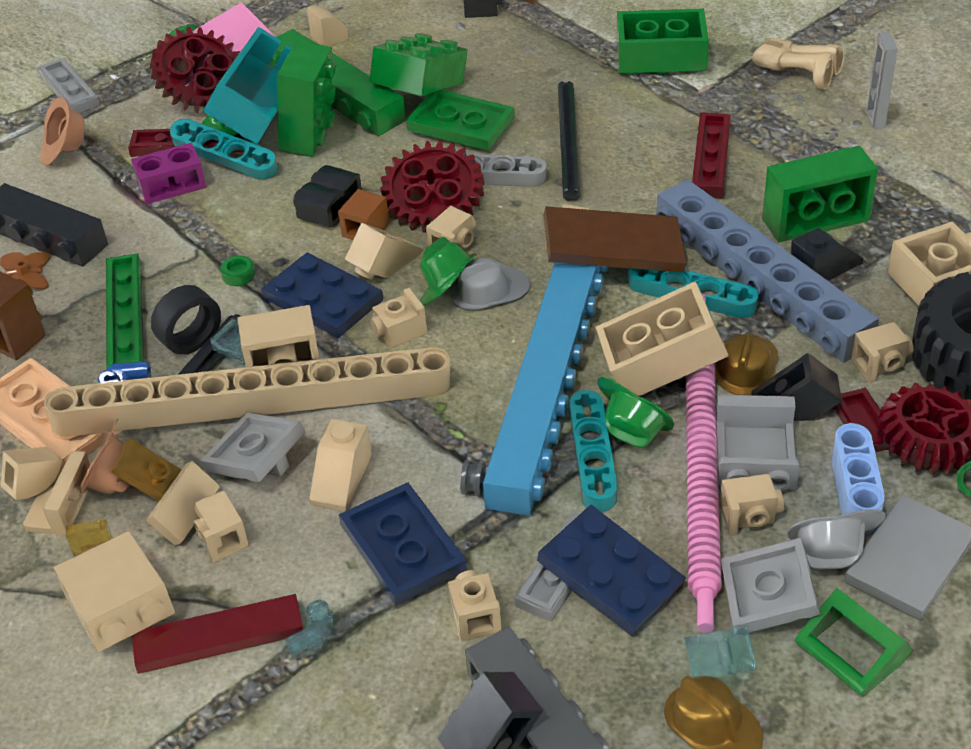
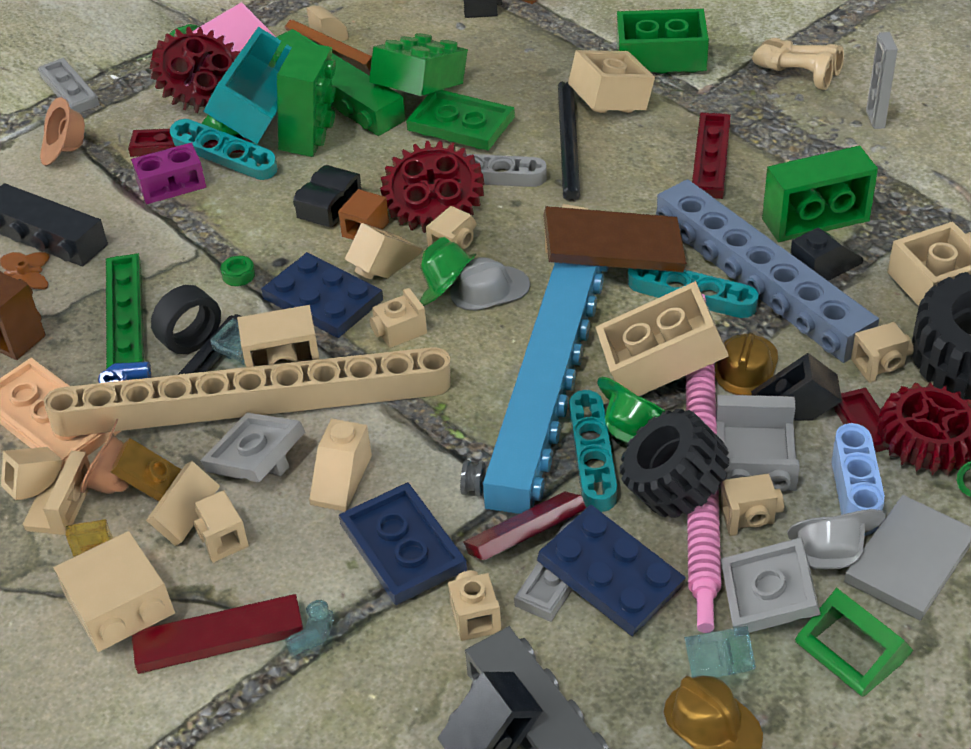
none -> dark orange tile [285,19,372,76]
none -> dark red tile [463,491,586,561]
none -> tan brick [568,50,655,113]
none -> black tyre [620,409,730,518]

